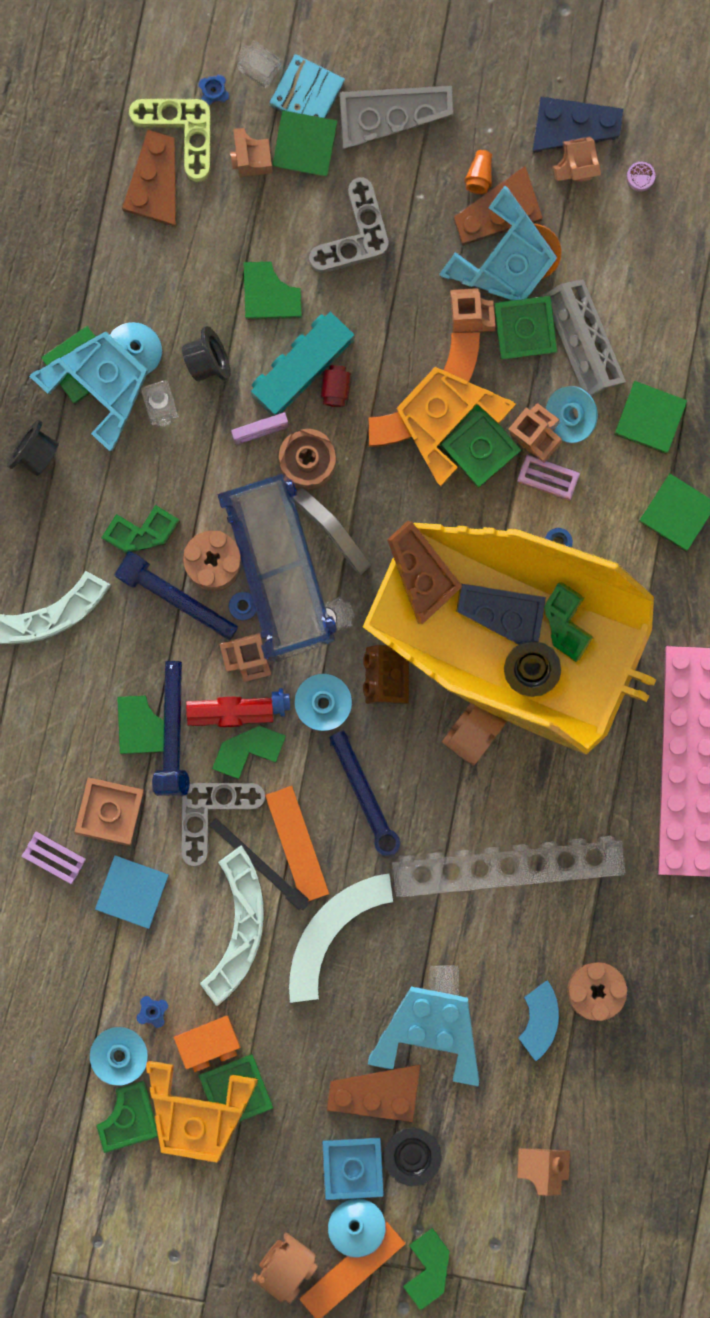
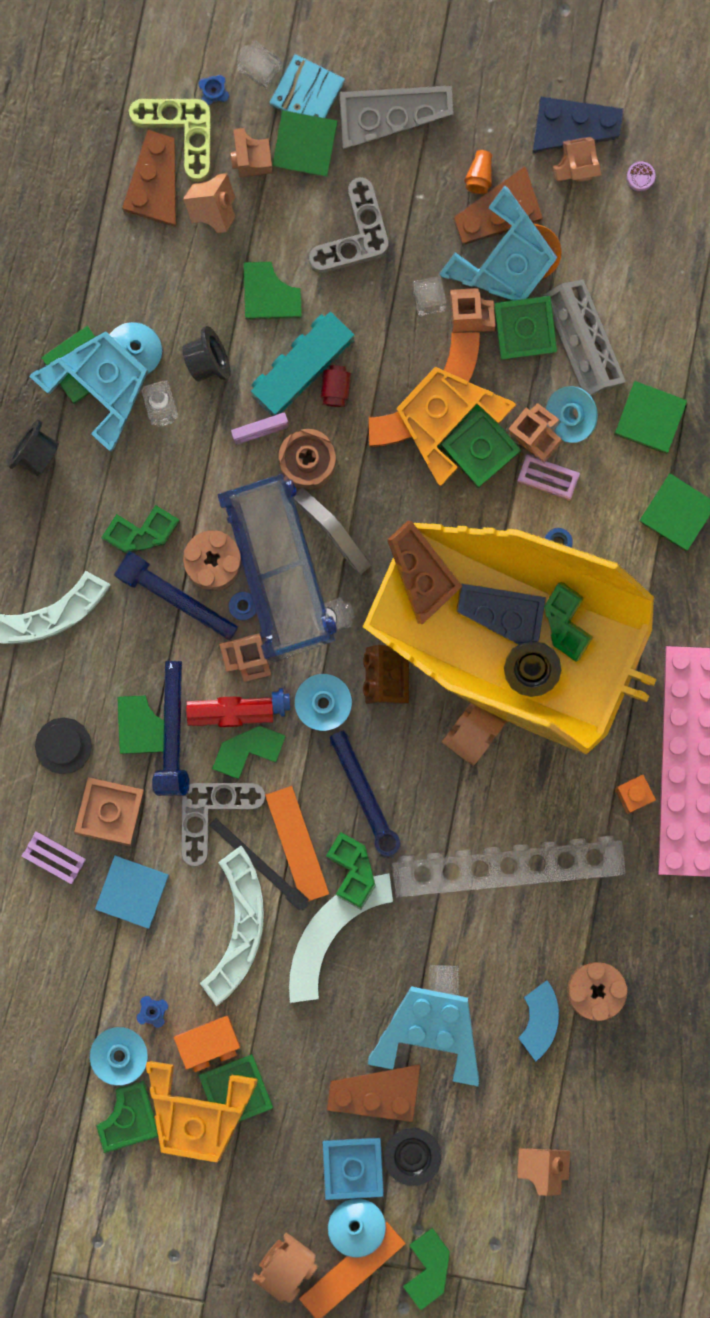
none -> black piece [35,717,92,774]
none -> nougat brick [183,174,236,233]
none -> green tile [326,832,376,910]
none -> clear brick [412,276,446,316]
none -> orange brick [615,775,656,814]

